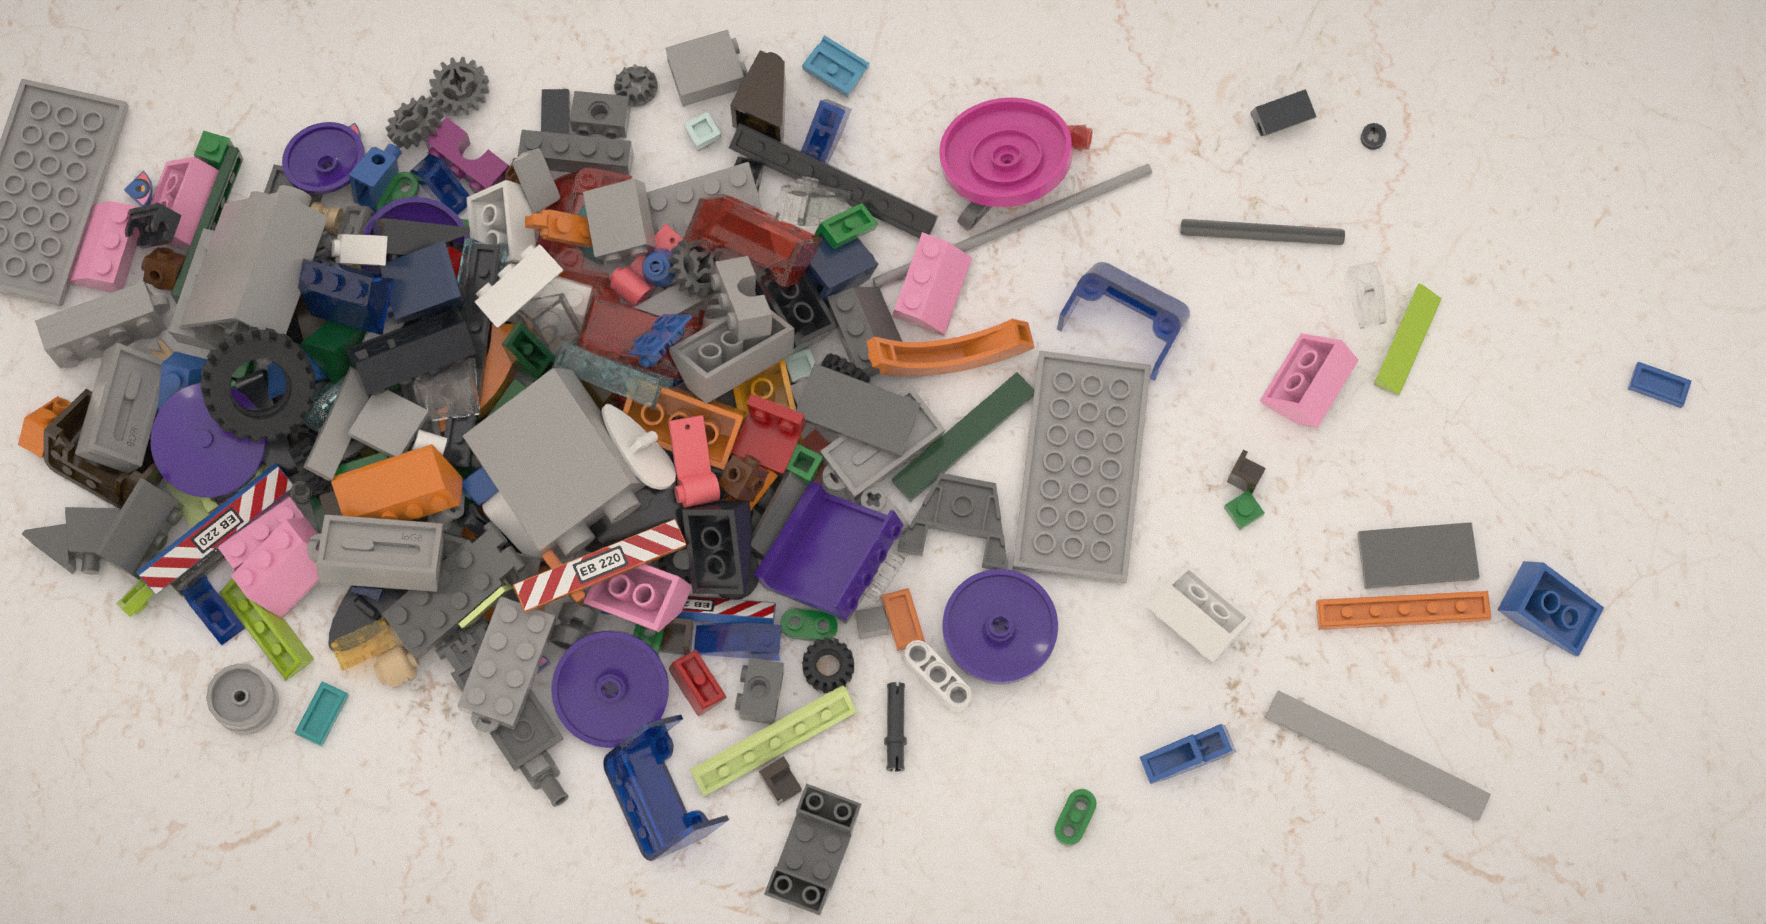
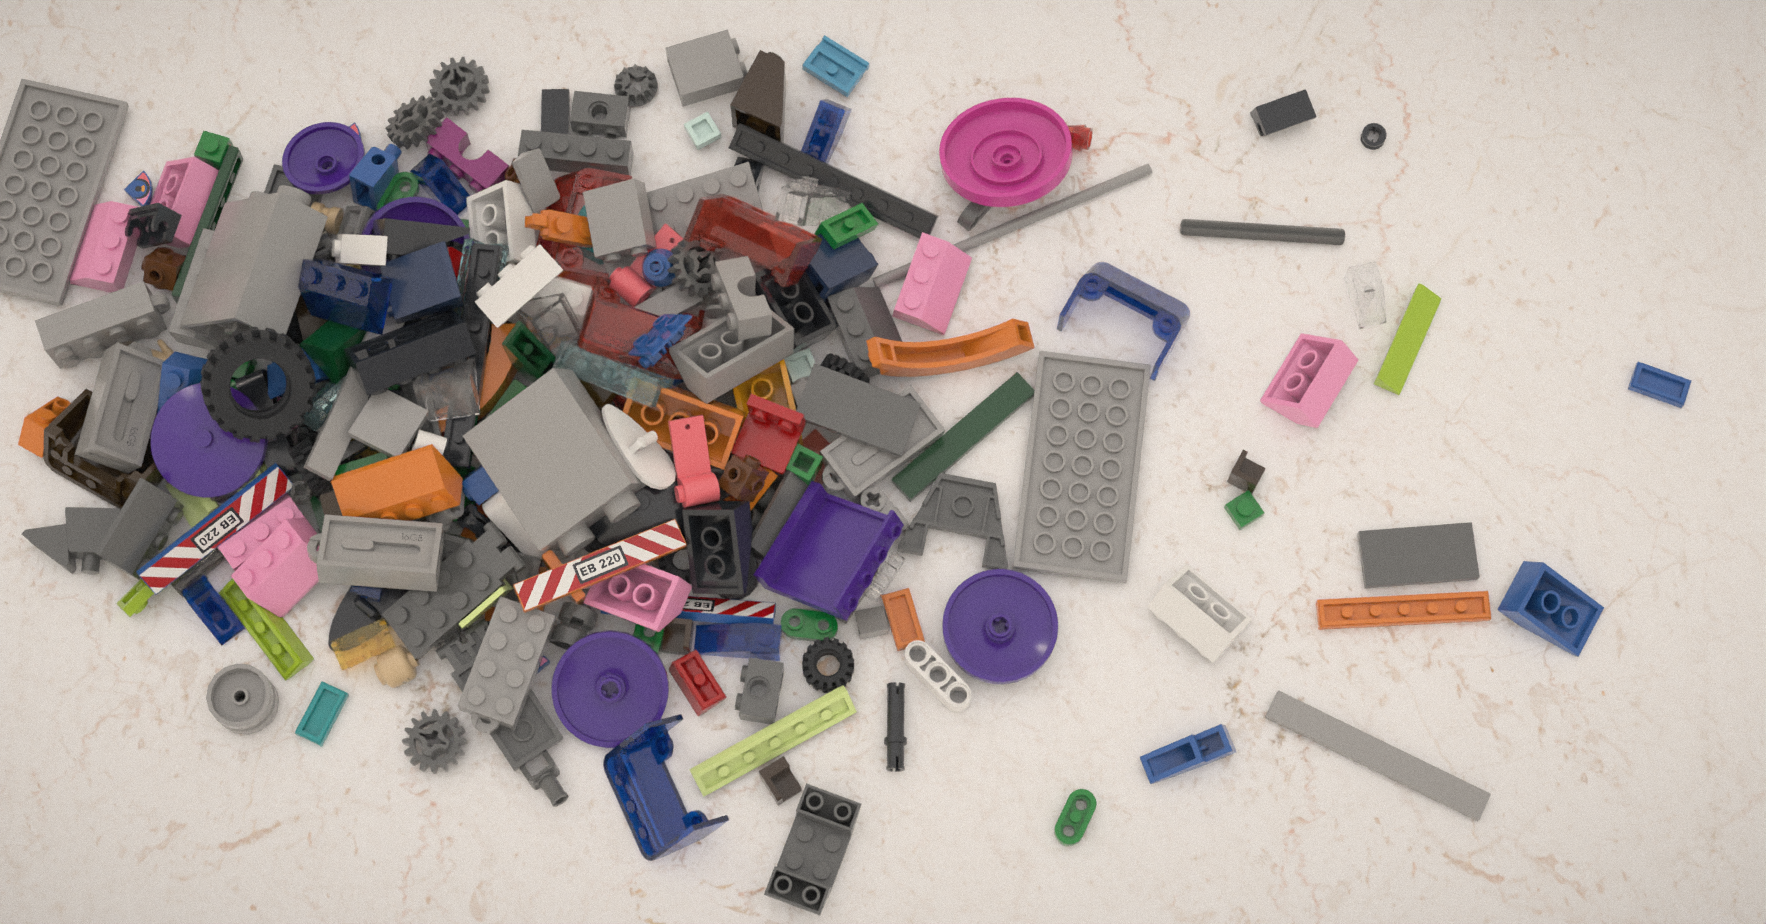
none -> dark grey gear [402,709,467,774]

